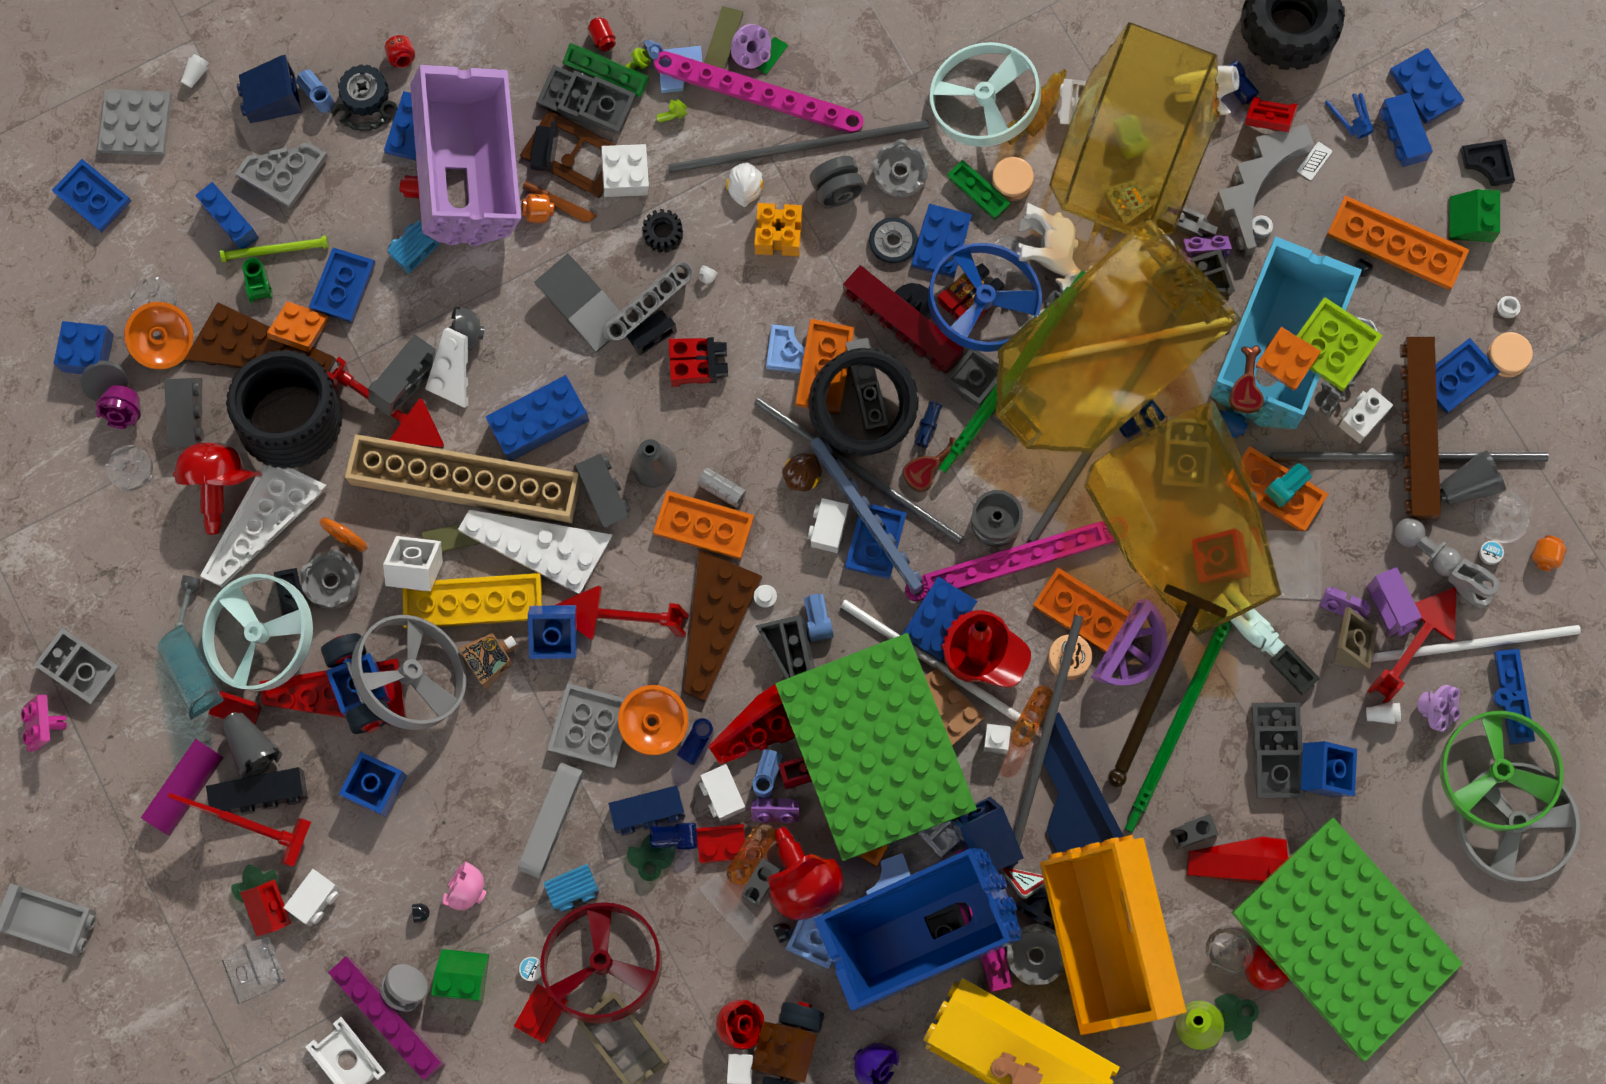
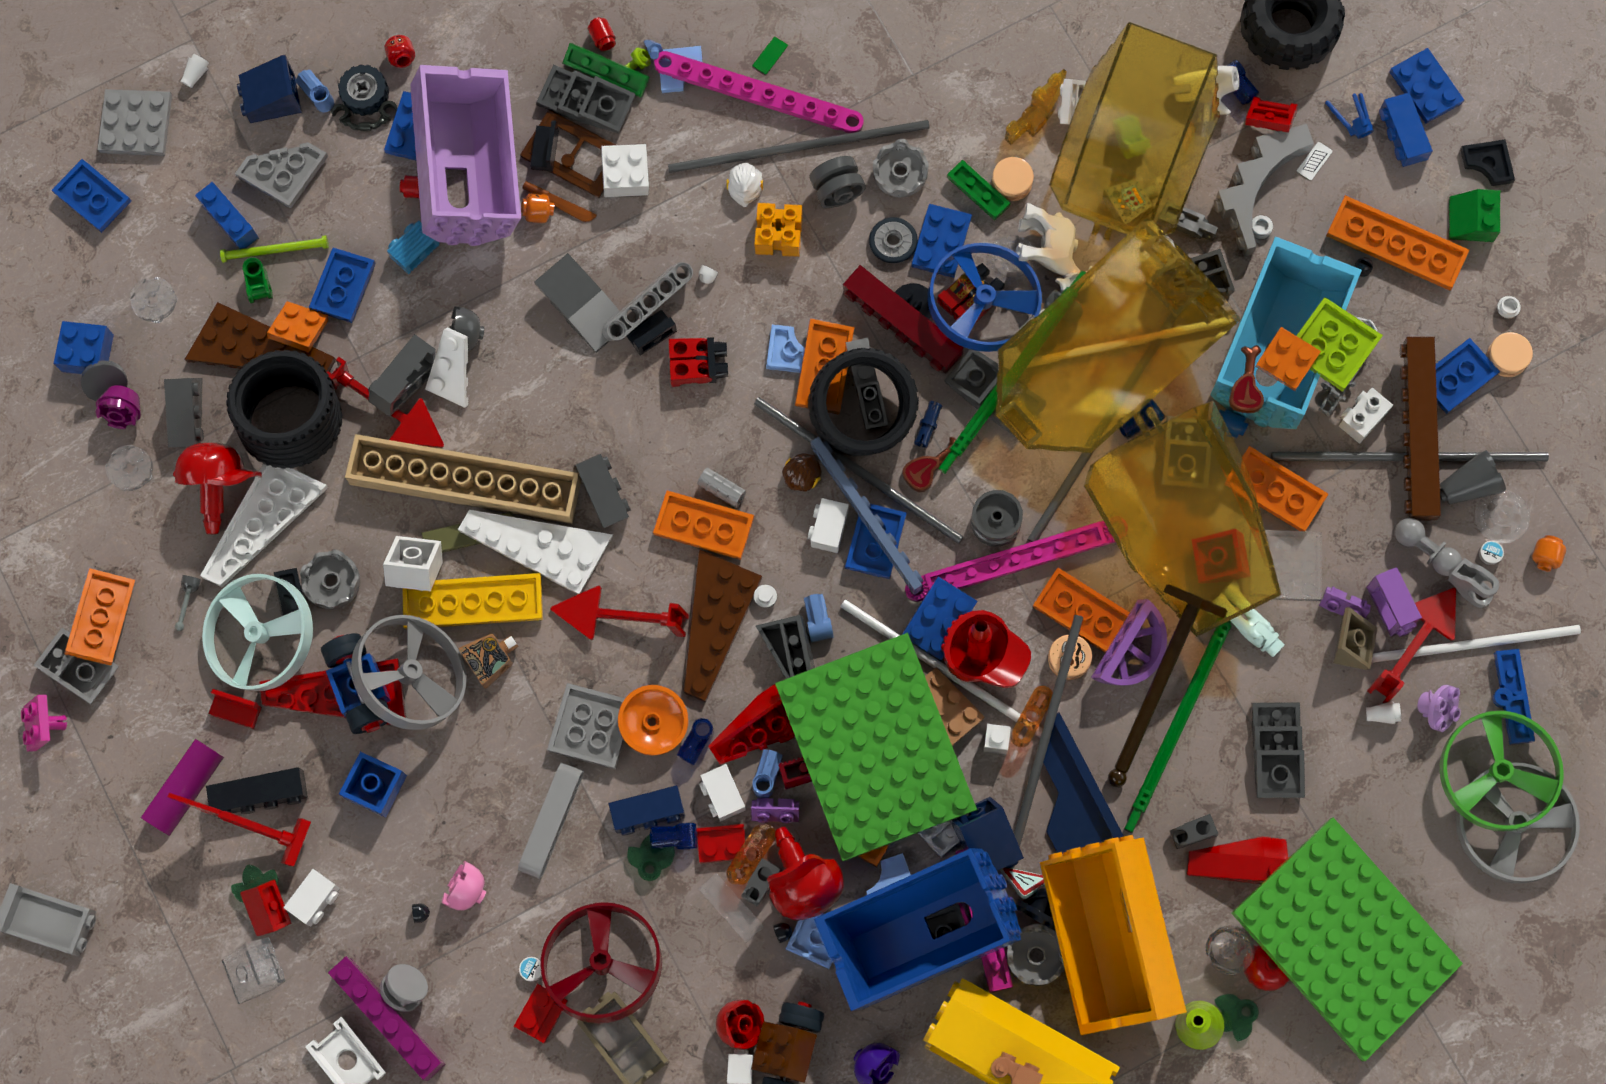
orange dish [124,302,194,369] -> none
clear light blue brick [157,624,224,720] -> none
dark grey cone [223,712,282,779] -> none
orange plate [319,517,368,552] -> none
green slope [431,949,490,1002] -> none
blue brick [485,375,590,461] -> none
blue brick [528,605,578,659] -> none
dark azure brick [543,864,600,913] -> none
dark grey cone [631,439,677,488] -> none
black tyre [642,209,683,253] -> none
lime plate [657,99,688,123] -> none
olive tile [699,6,743,87] -> none
lavender plate [731,24,771,69] -> none
light aqua piece [930,42,1041,147] -> none
medium lavender hinge [1183,236,1232,259] -> none
teal piece [1264,463,1312,508] -> none
pearl dark grey plate [1269,645,1320,695] -> none
blue brick [1301,741,1357,797] -> none
none -> orange plate [64,568,135,666]

